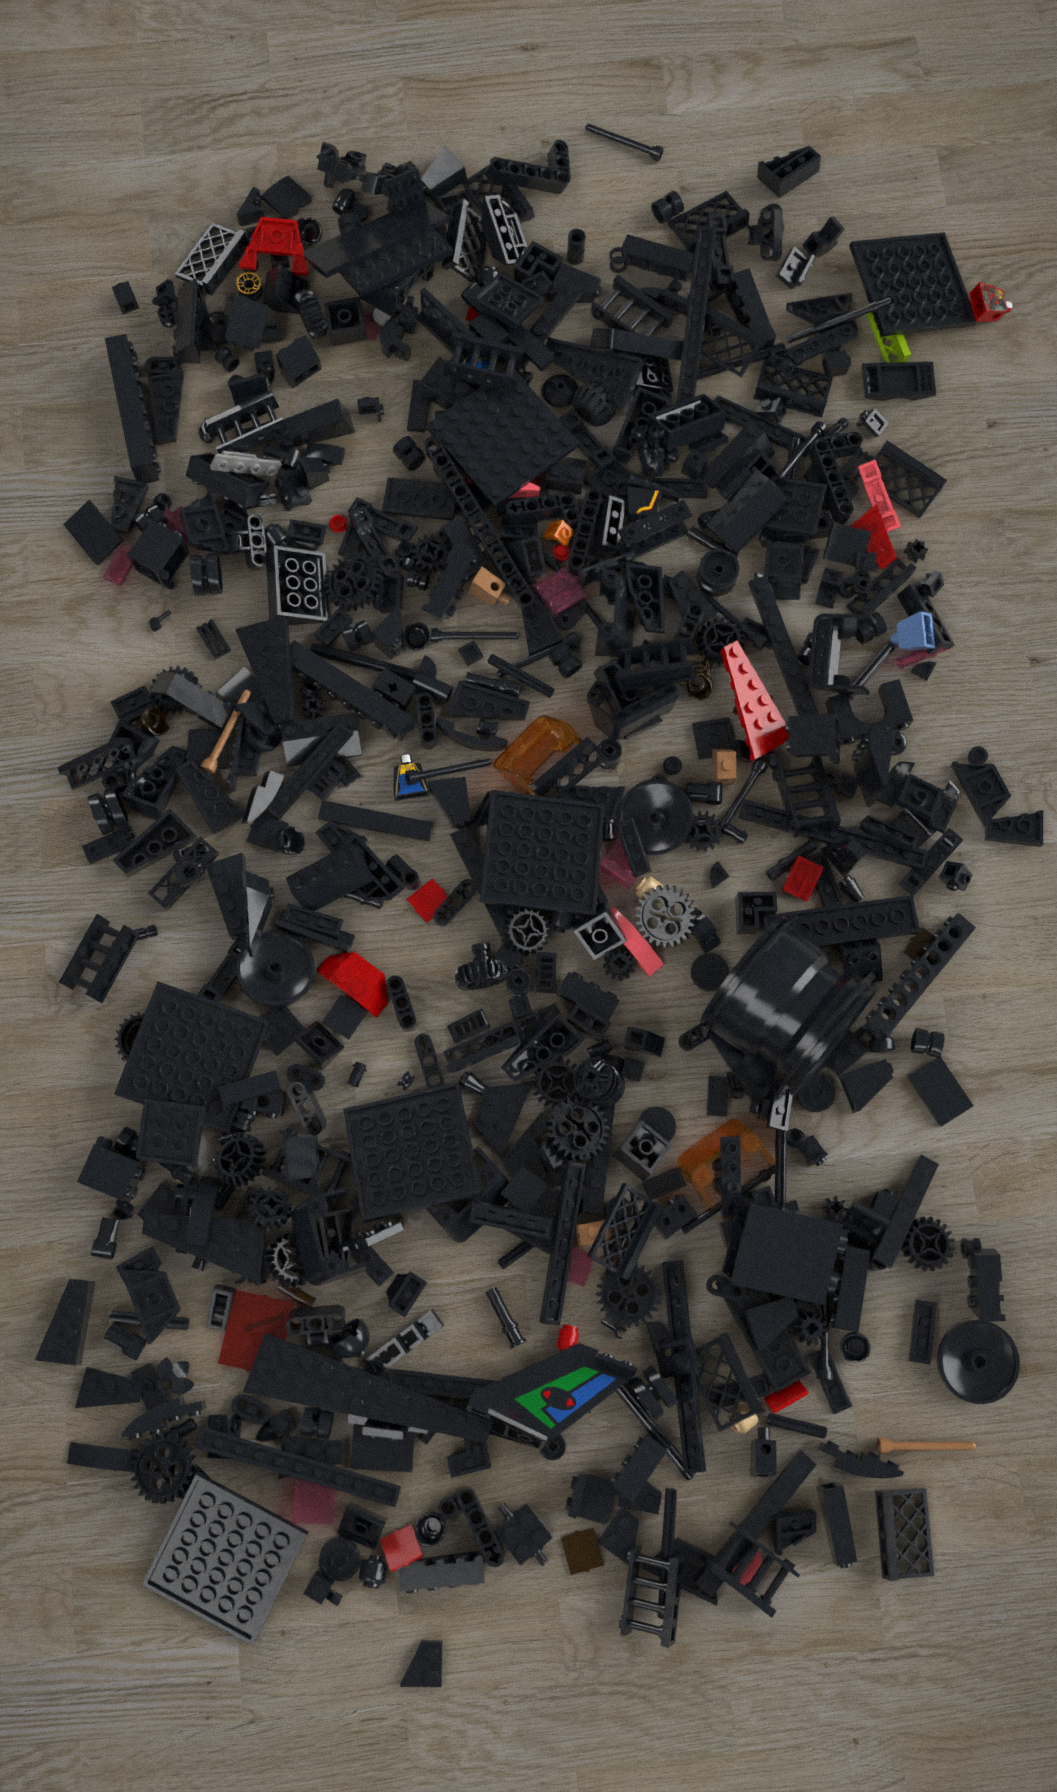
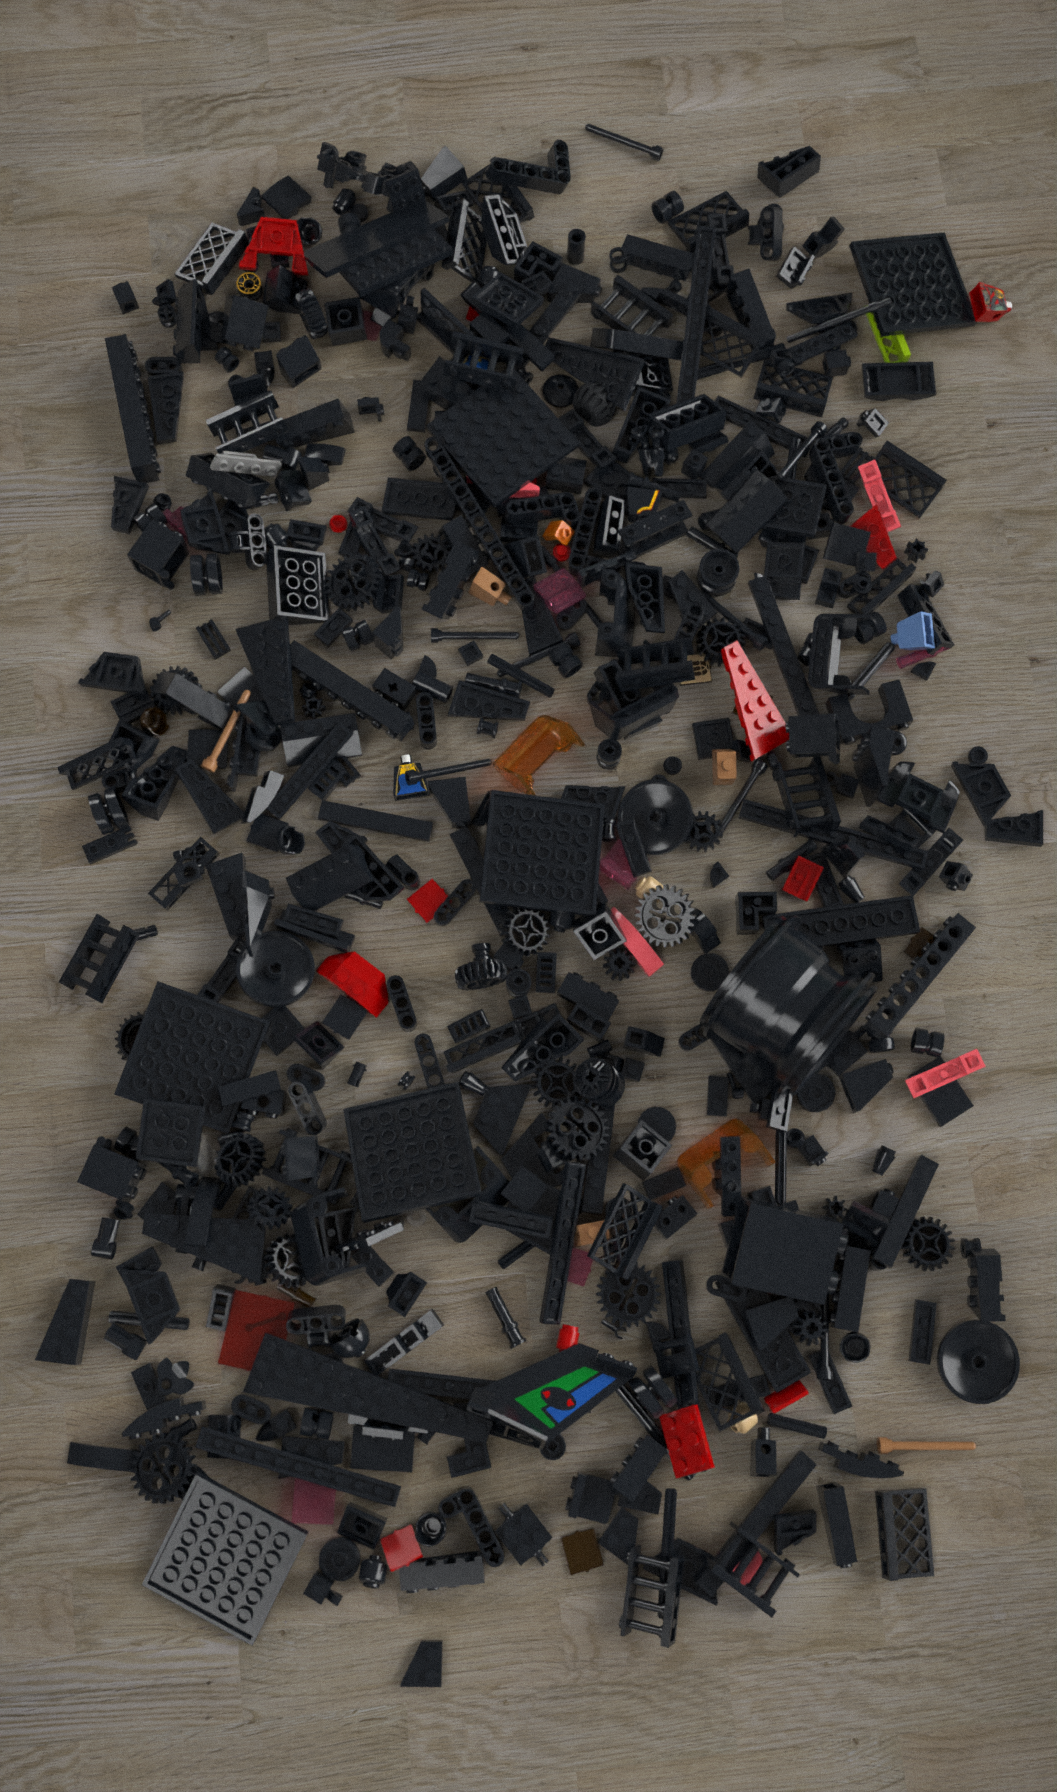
black tile [63,500,124,566] -> none
black wing [75,1367,145,1408] -> none
clear pink plate [103,546,132,587] -> none
black wedge [113,808,198,877] -> none
black arm [198,417,213,444] -> none
black axle [311,643,418,680] -> none
black hair [403,622,431,651] -> none
black slope [436,717,508,752] -> none
black fence [530,737,607,799] -> none
black bar [681,1164,775,1234] -> none
dark brown hair [684,671,713,701] -> none
black piece [685,782,723,805] -> none
black pin [723,823,748,845] -> none
none -> black wing [78,652,146,695]
none -> red plate [659,1404,715,1479]
none -> black cone [872,1145,896,1176]
none -> coral slope [905,1049,986,1099]

